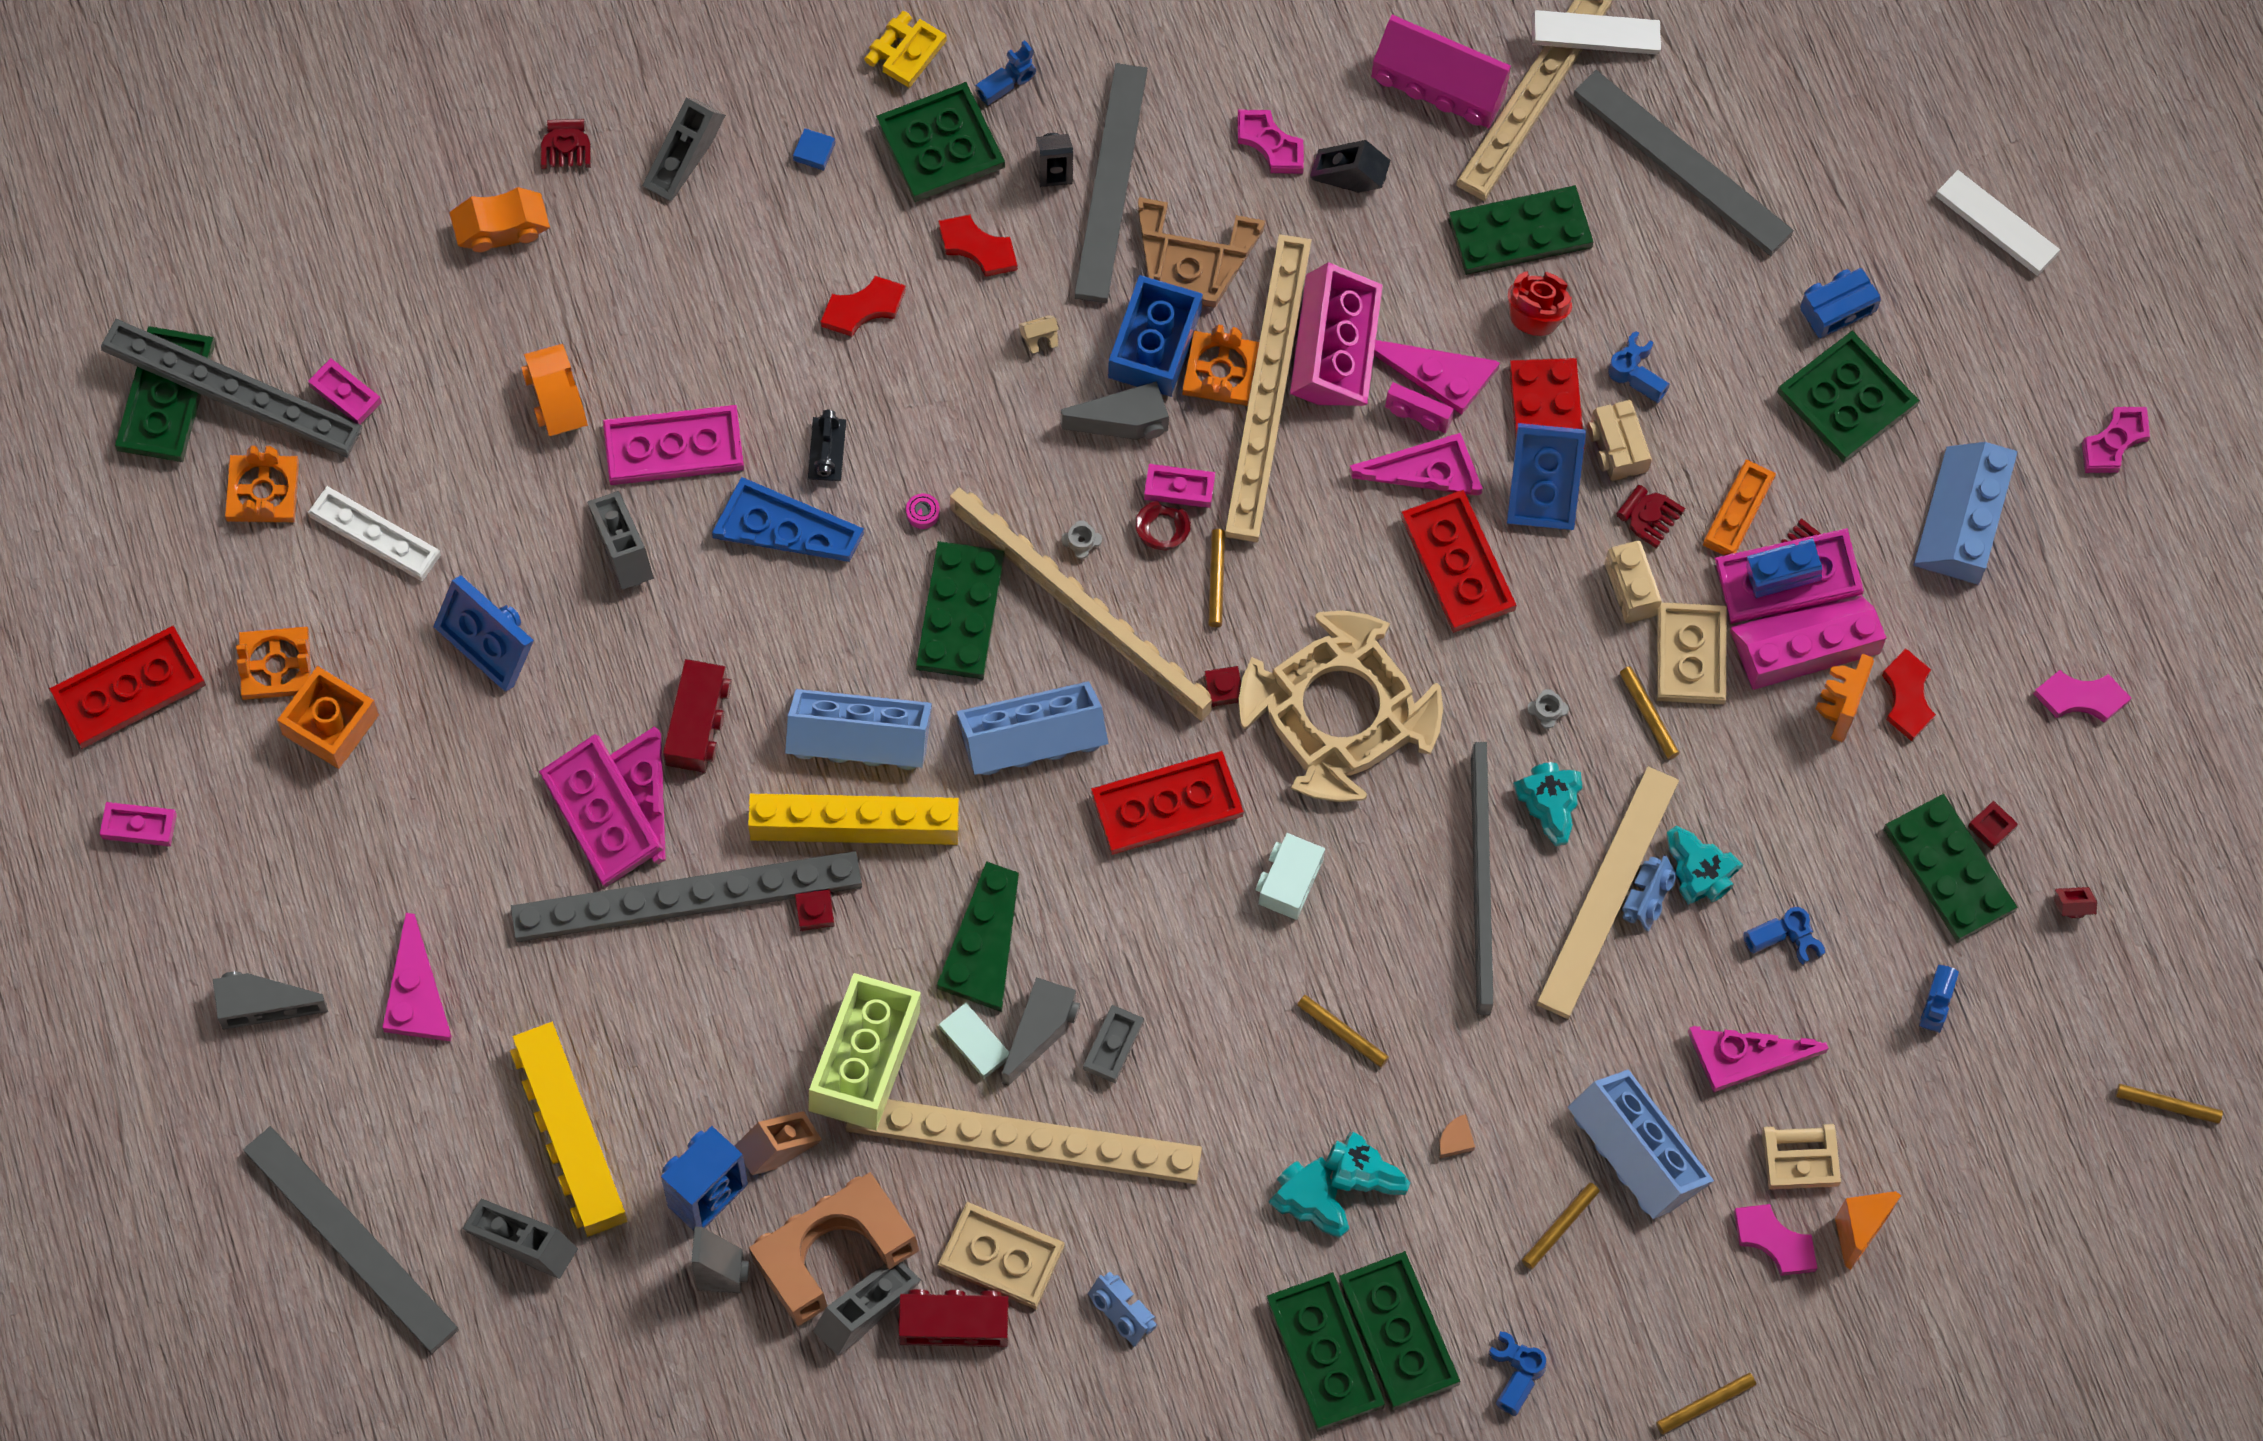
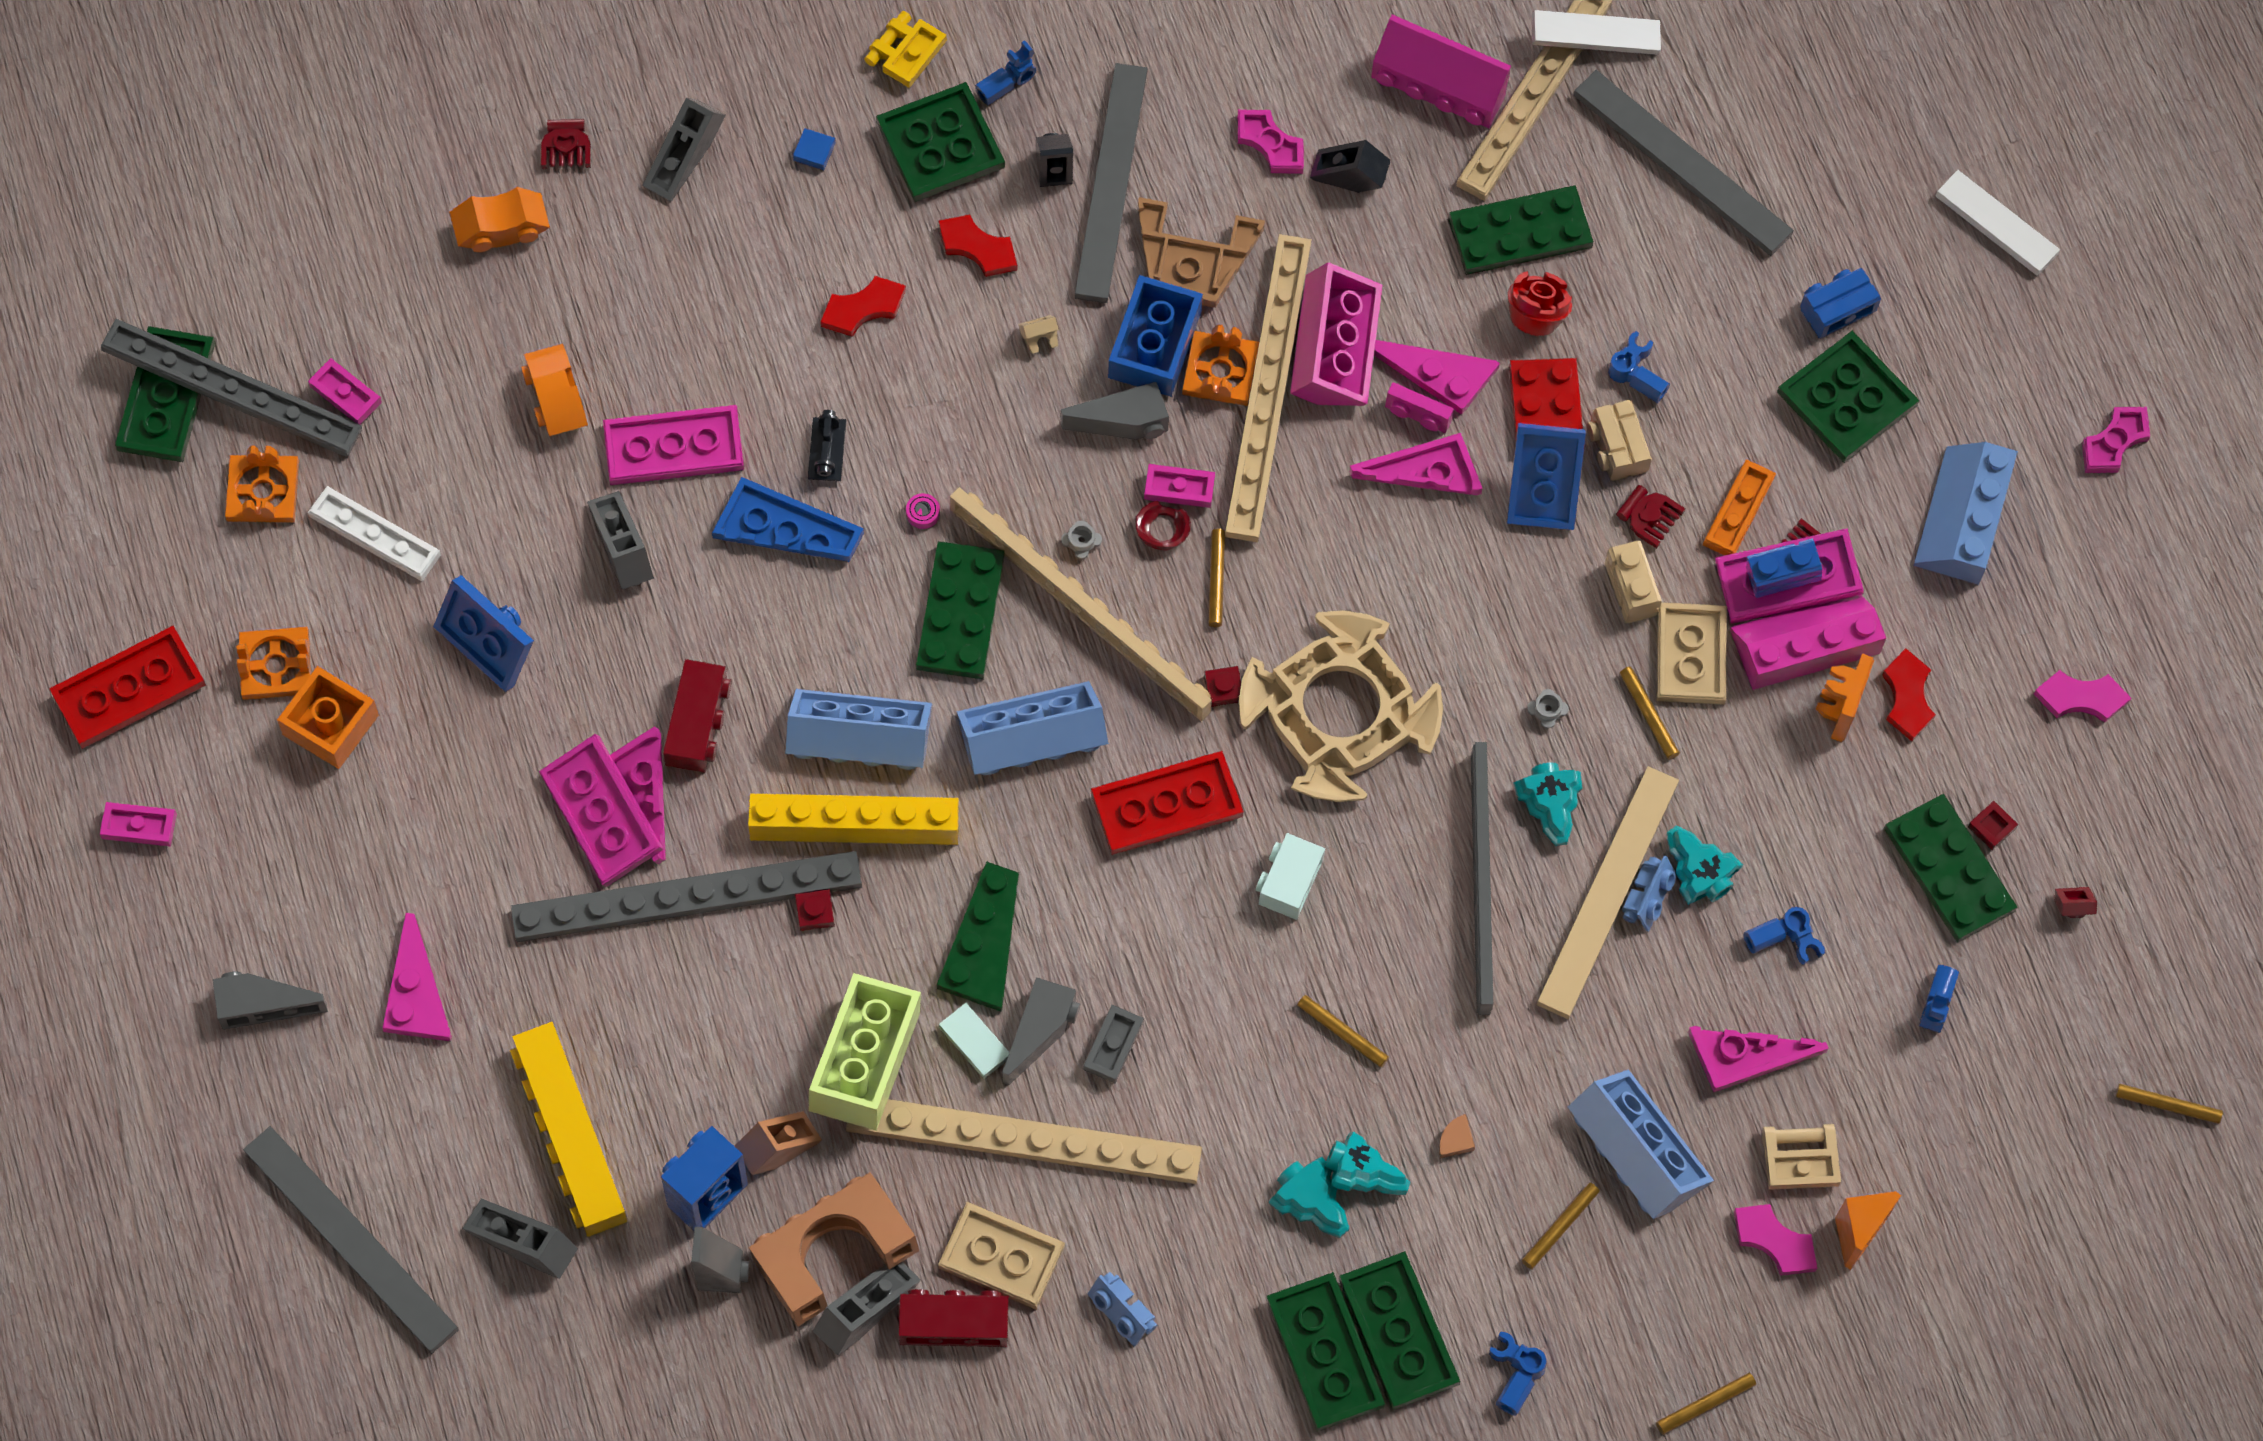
red plate [1401,489,1517,633] -> none

